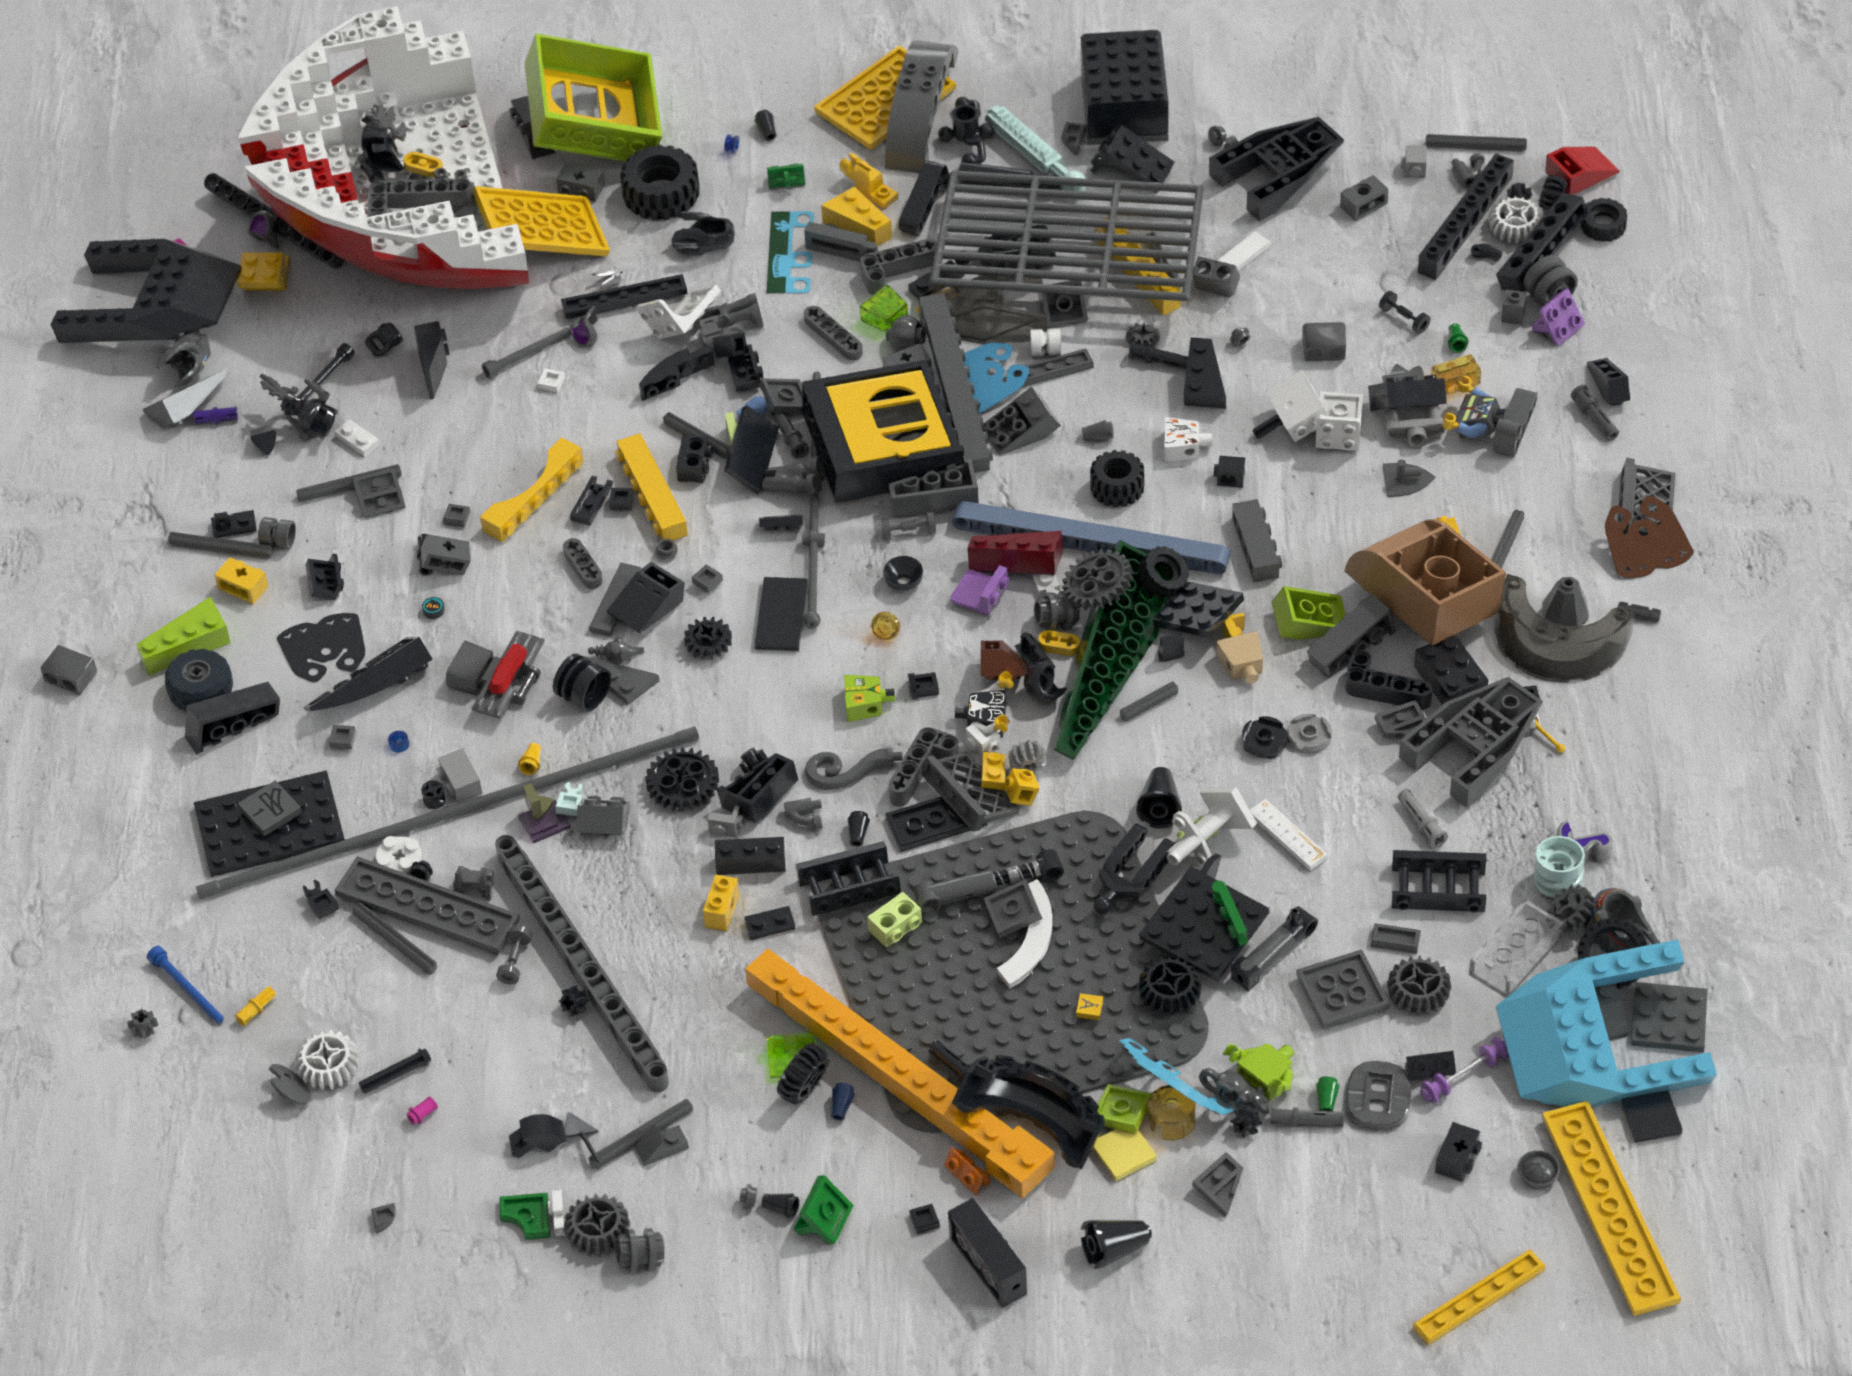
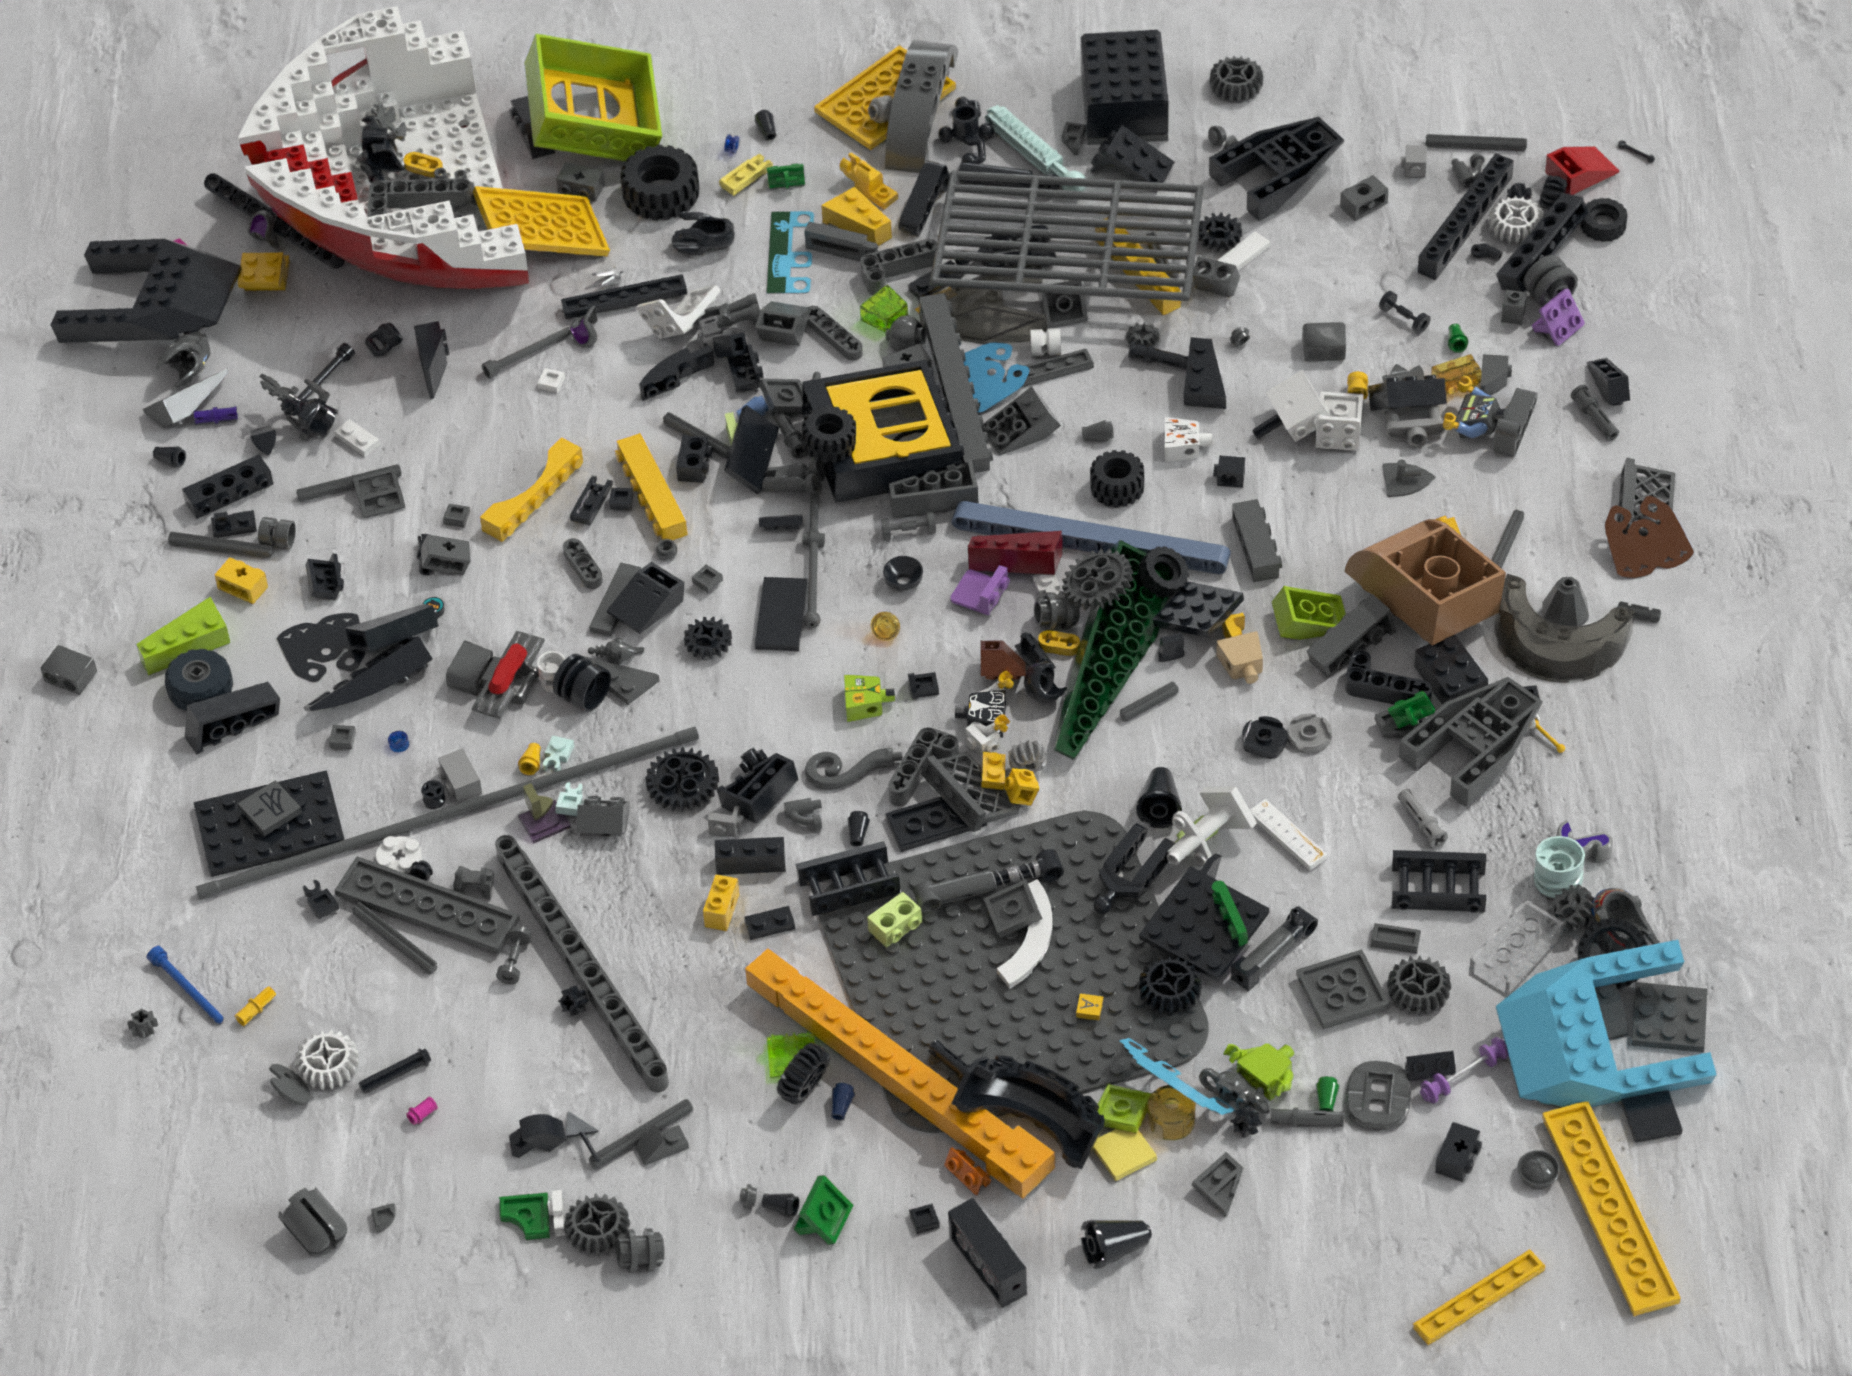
none -> black cone [153,446,186,467]
none -> black brick [182,454,273,519]
none -> dark grey cylinder [278,1187,348,1257]
none -> black slope [345,604,439,652]
none -> white wheel [537,651,565,693]
none -> light aqua plate [543,735,574,772]
none -> light yellow hinge [719,154,773,196]
none -> dark grey slope [755,301,811,346]
none -> black tyre [802,406,856,463]
none -> light grey head [868,95,893,124]
none -> black gear [1198,212,1242,251]
none -> dark grey gear [1209,56,1264,102]
none -> yellow wheel [1347,371,1368,400]
none -> green hips [1388,691,1435,729]
none -> dark grey slope [1480,354,1512,396]
none -> black hinge [1618,140,1655,163]

